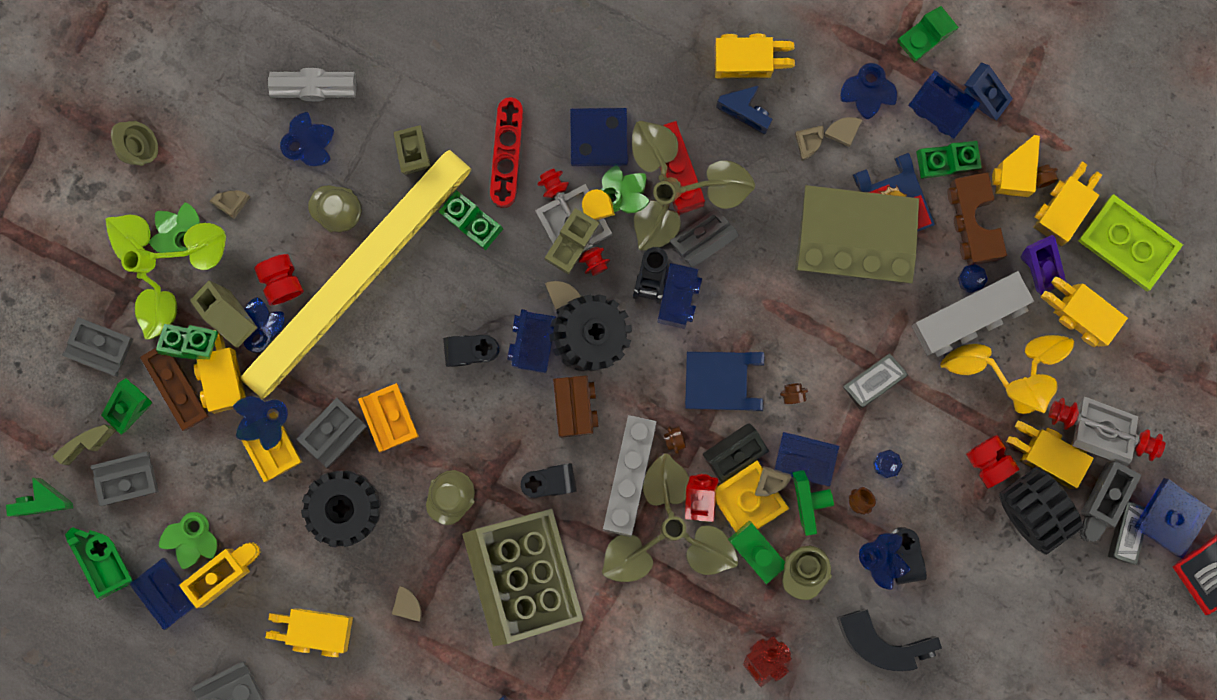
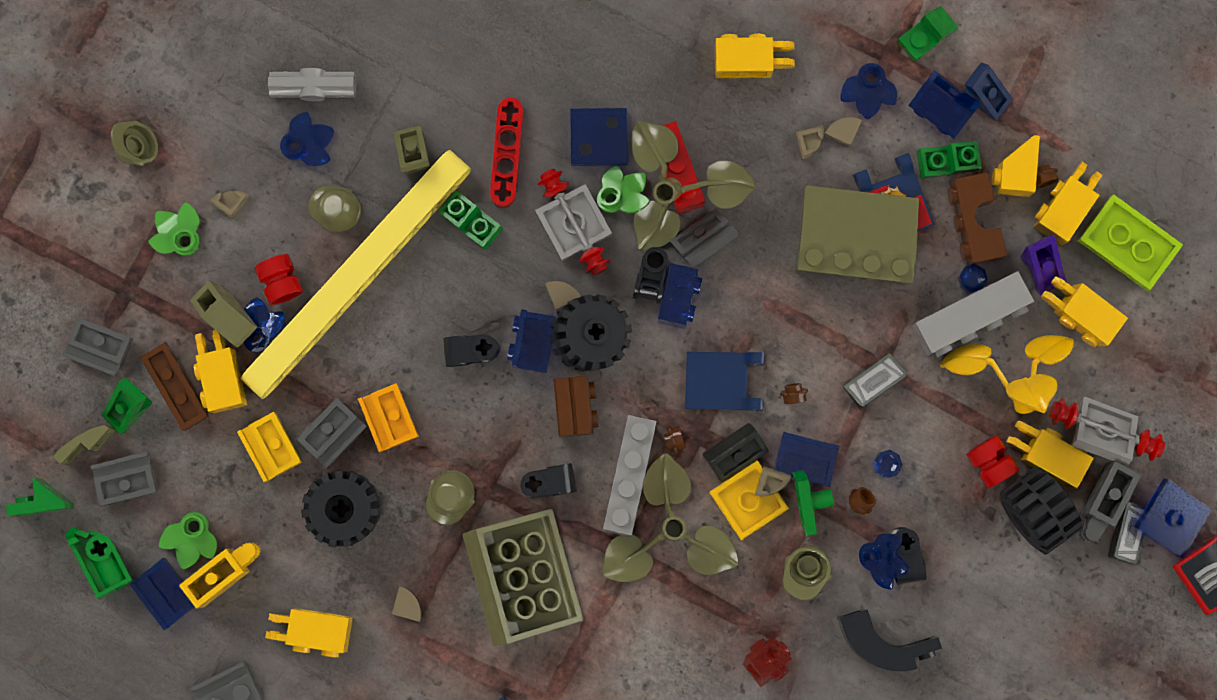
lime plant [105,215,226,340] -> none
green slope [156,324,218,359] -> none
clear blue plate [233,396,288,450] -> none
olive slope [544,208,599,275] -> none
yellow tile [582,189,615,220] -> none
red bracket [685,474,718,522] -> none
dark blue slope [716,86,773,135] -> none
green tile [728,521,785,584] -> none

